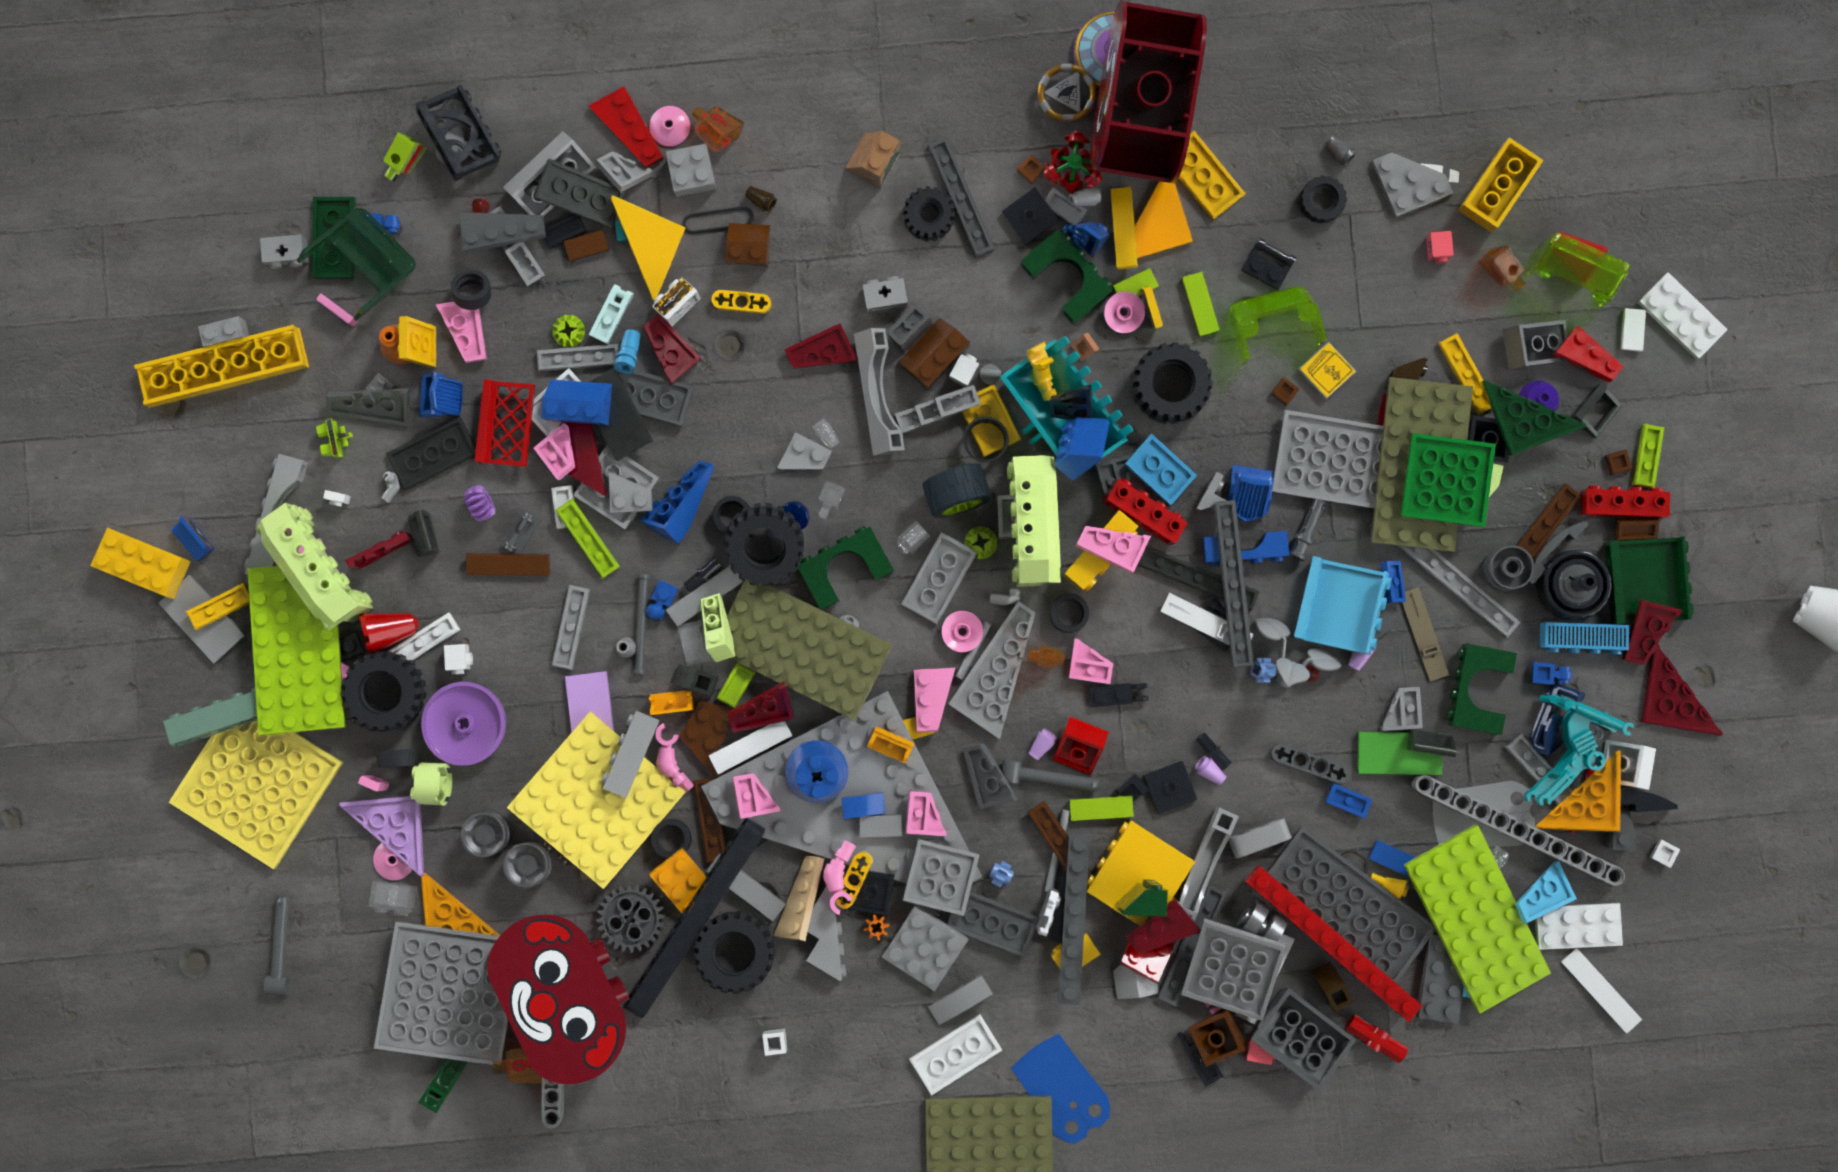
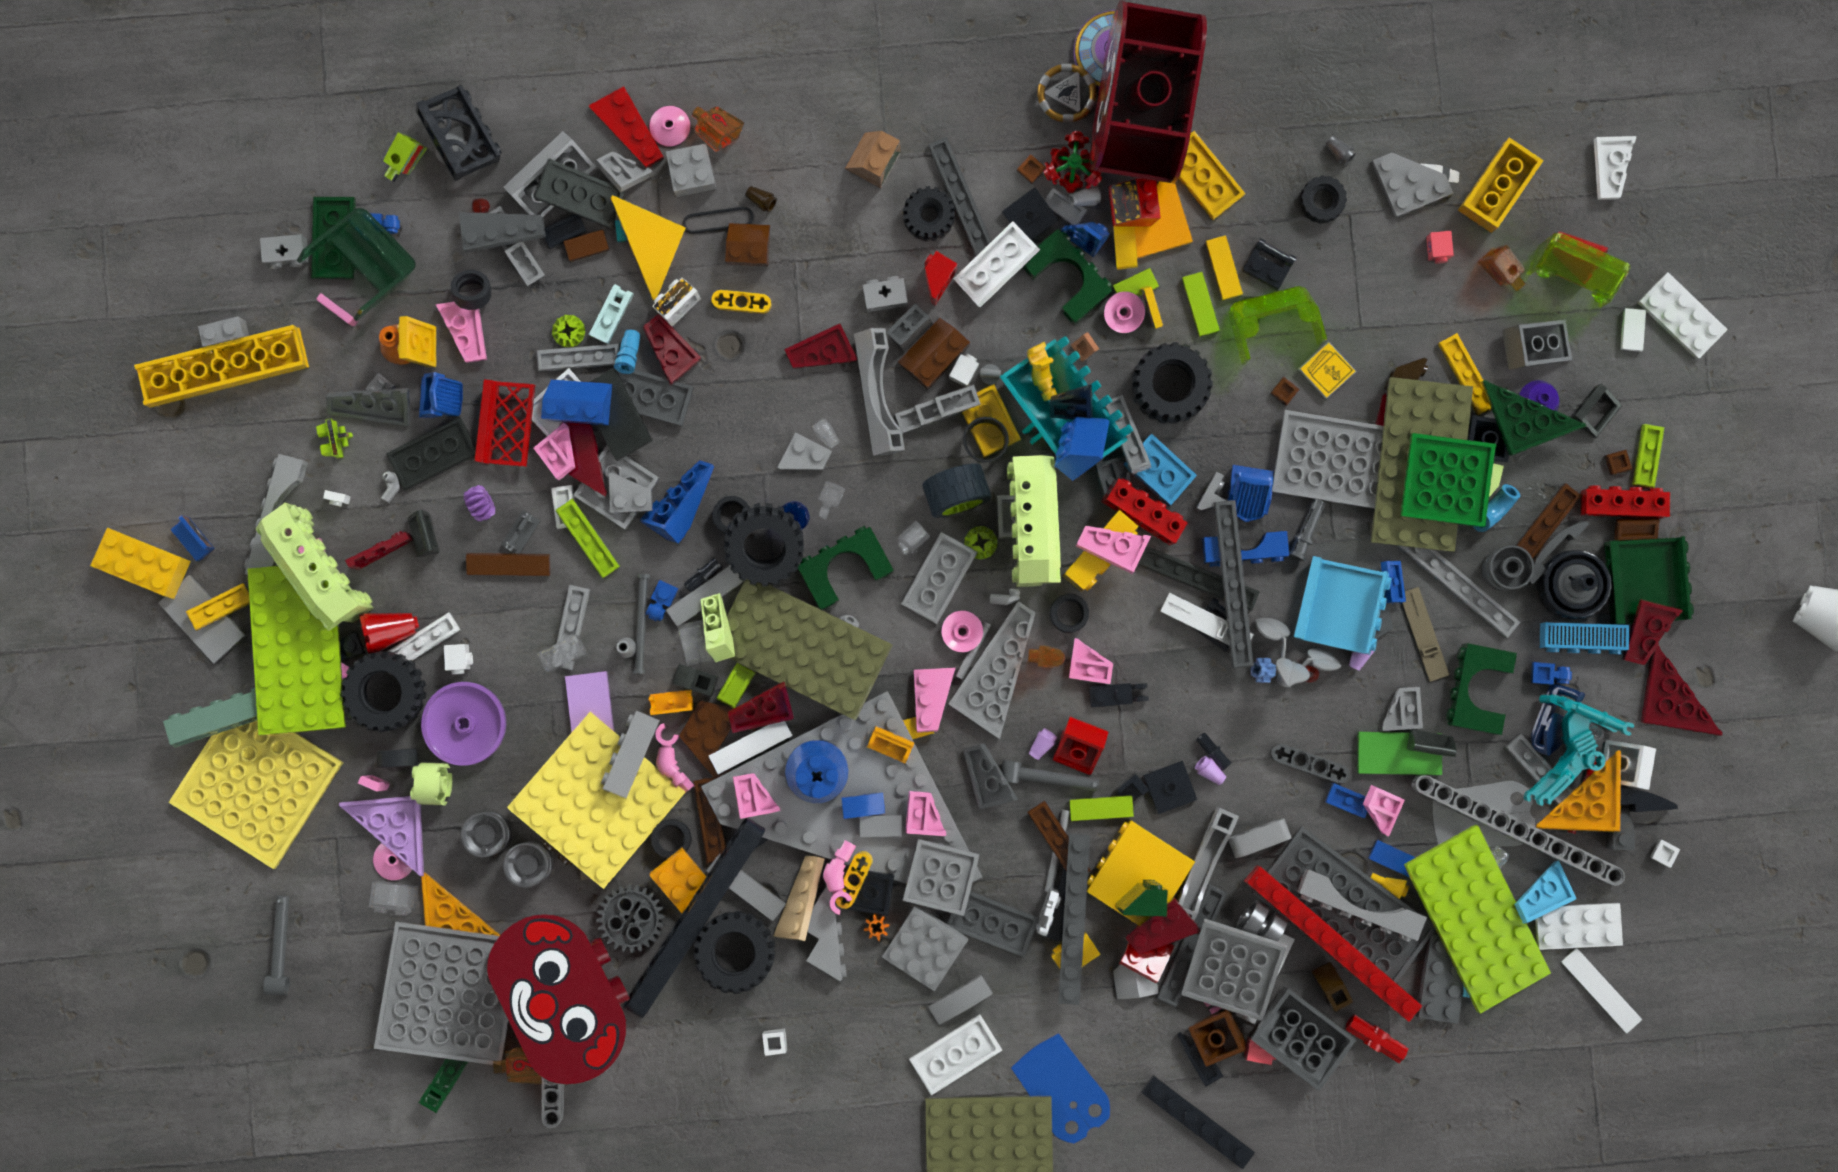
medium blue gear [989,861,1014,887] -> none
red wing [1553,326,1624,383] -> none
none -> clear brick [538,635,588,673]
none -> red slope [924,251,957,306]
none -> white plate [953,221,1040,307]
none -> light grey tile [1105,395,1151,474]
none -> slope [1108,179,1161,227]
none -> black plate [1141,1075,1255,1169]
none -> yellow tile [1205,235,1243,301]
none -> light grey arch [1296,868,1427,942]
none -> bright pink wing [1363,785,1405,837]
none -> dark azure cylinder [1473,484,1520,532]
none -> white wing [1594,136,1636,200]

